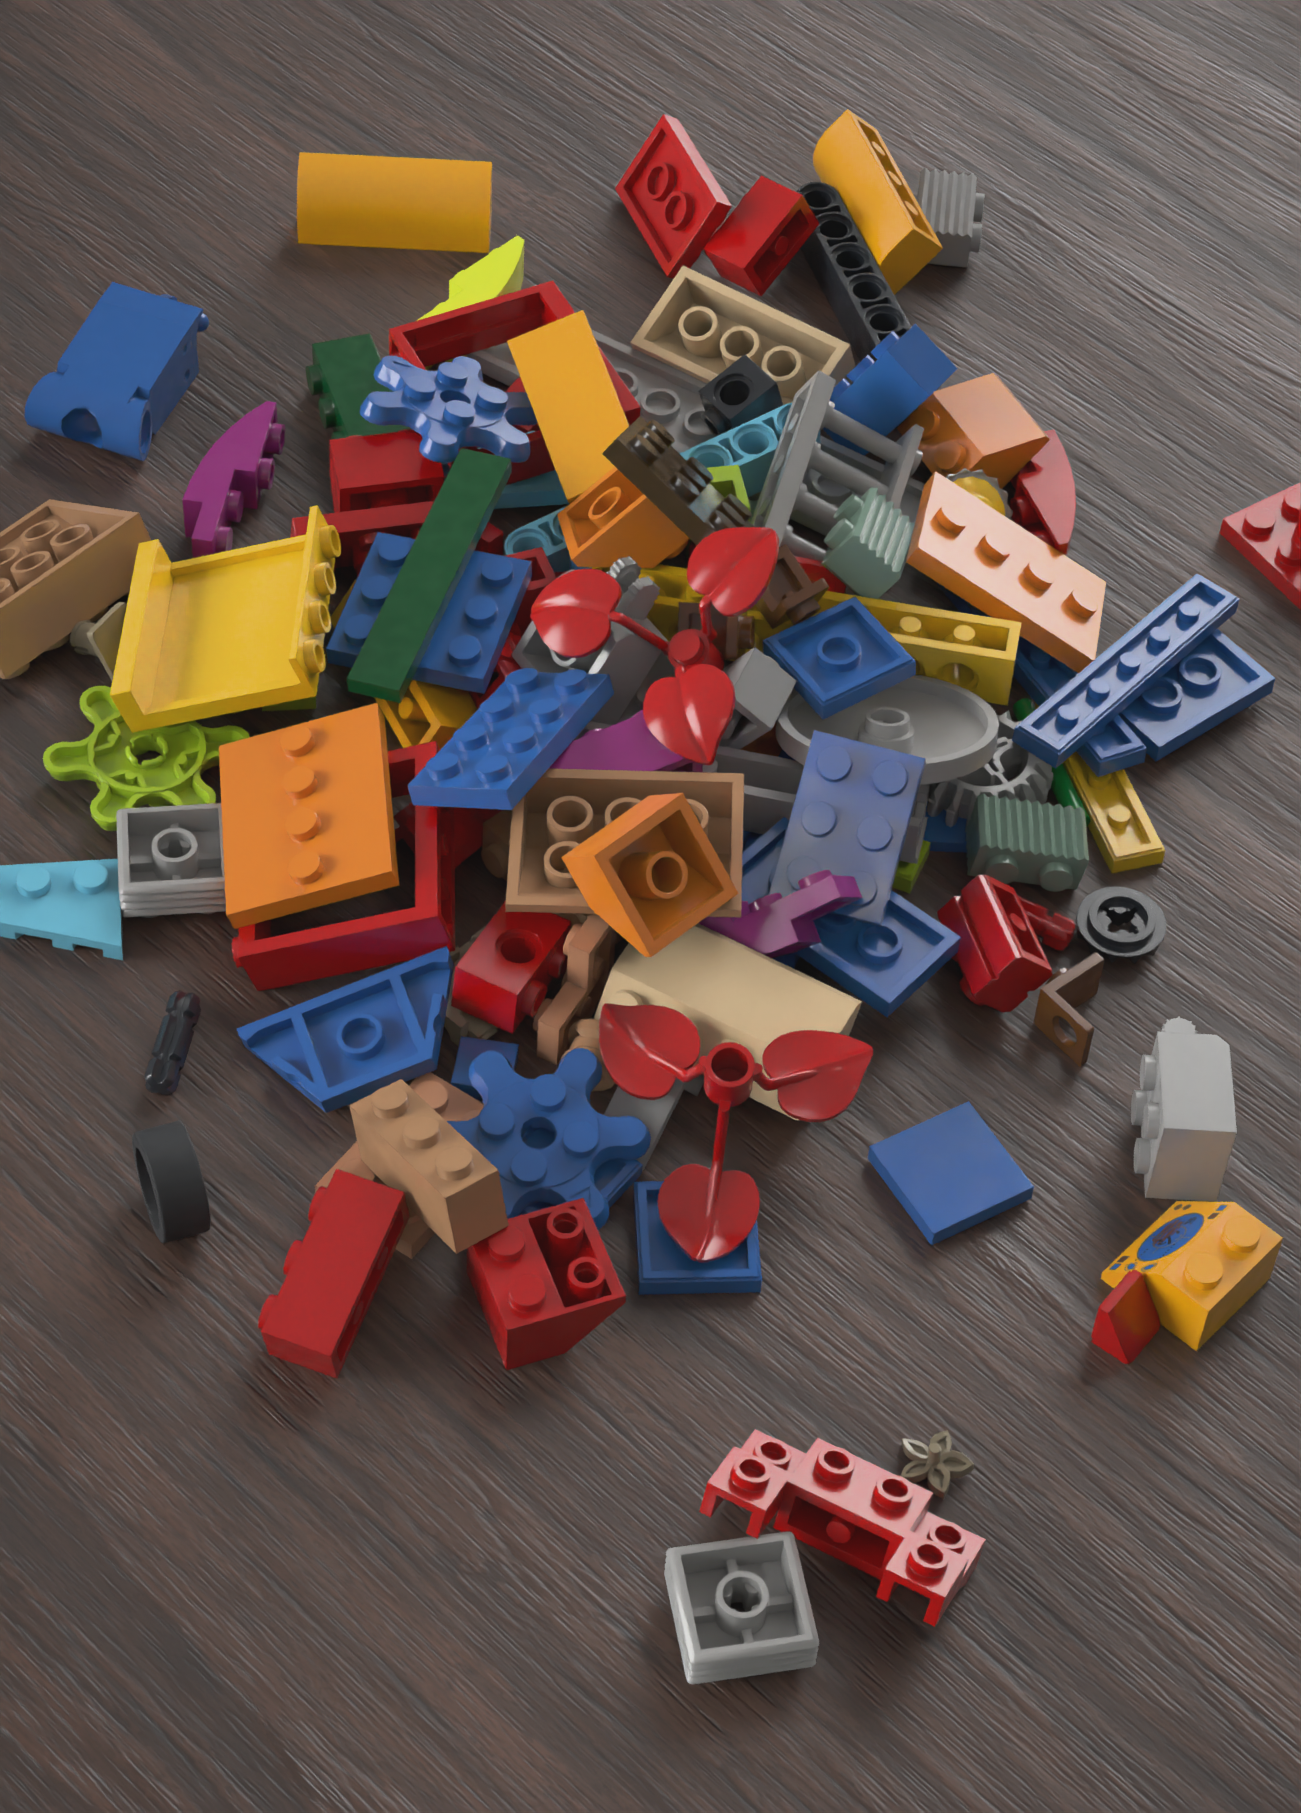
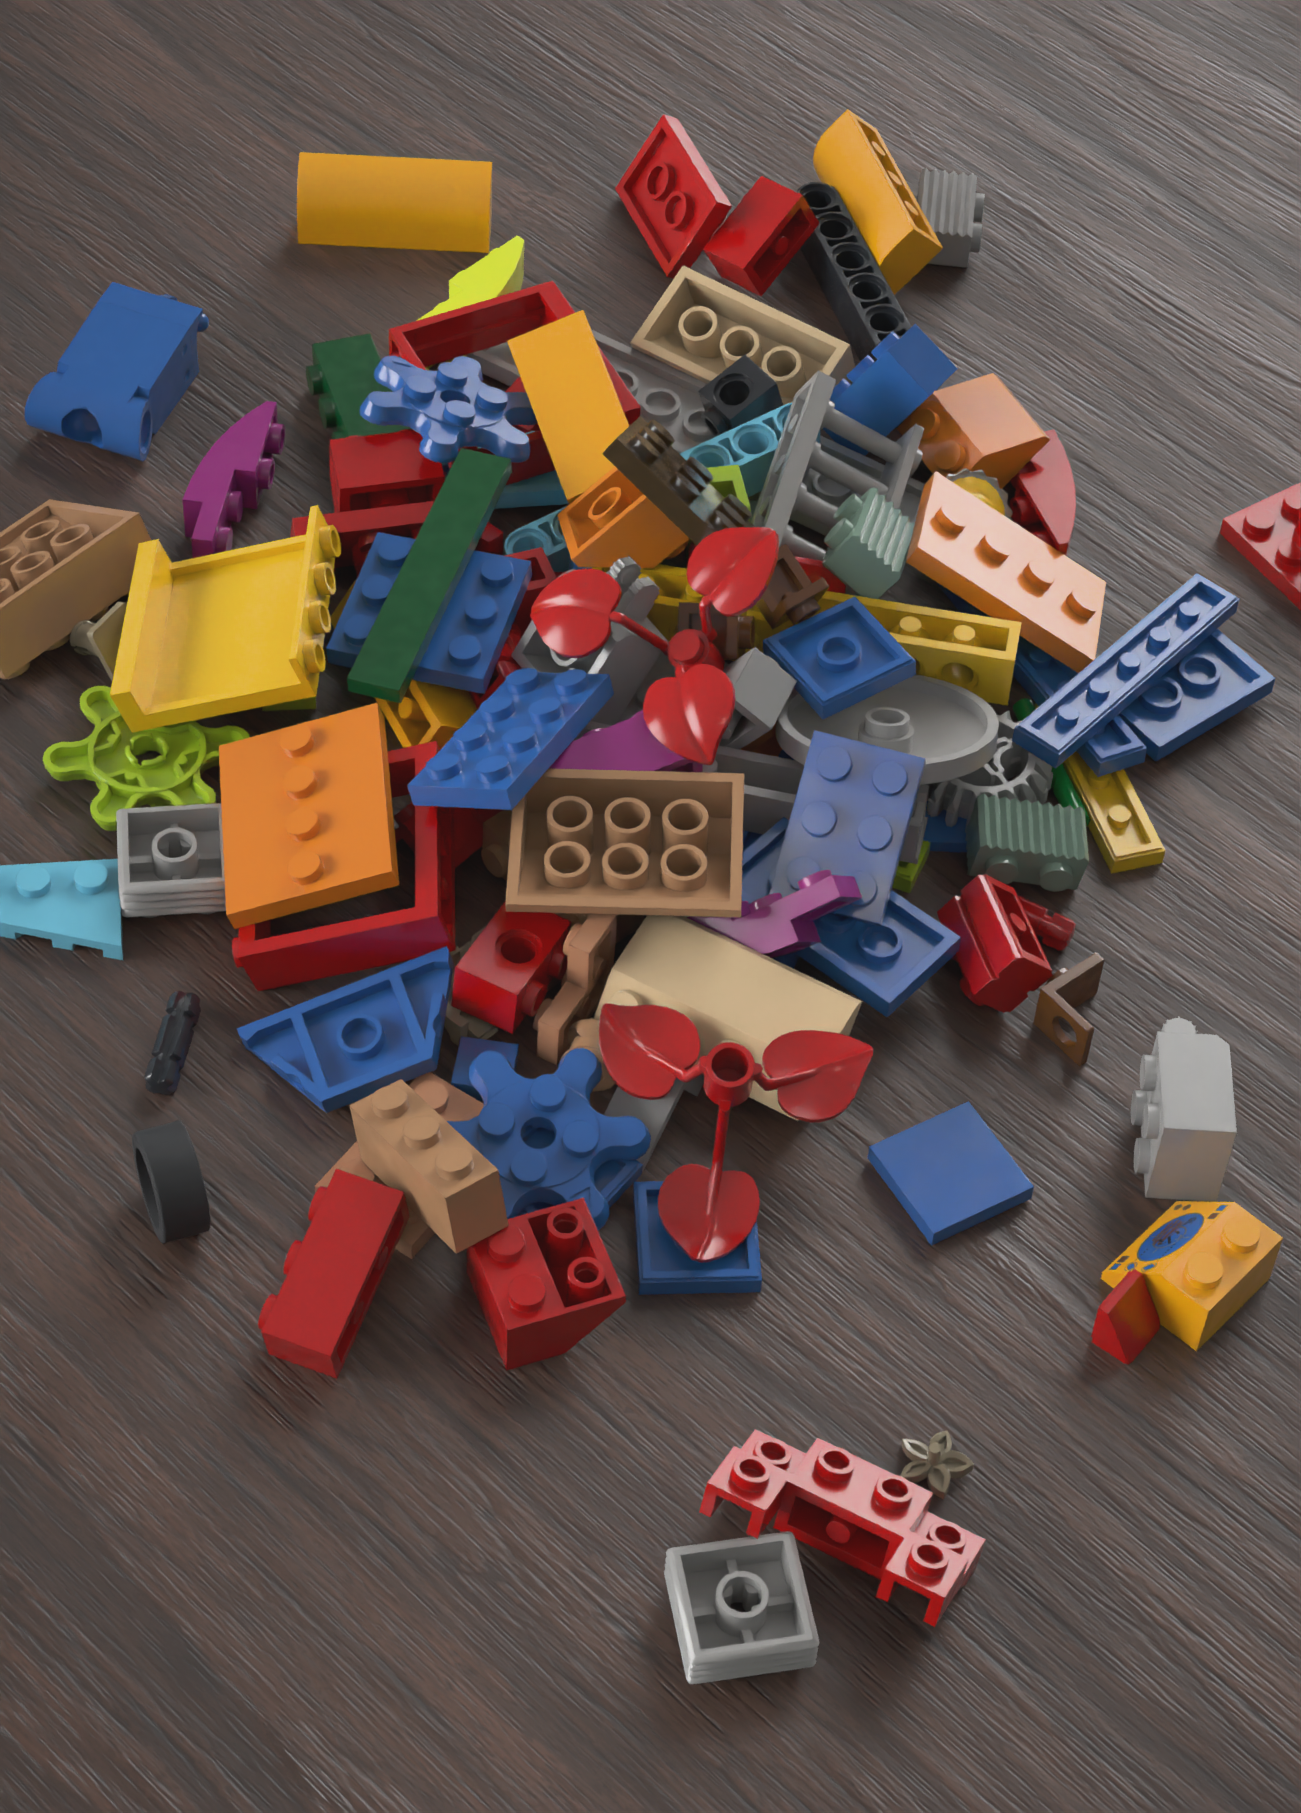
orange slope [561,793,739,957] -> none
gear [1075,887,1166,964] -> none

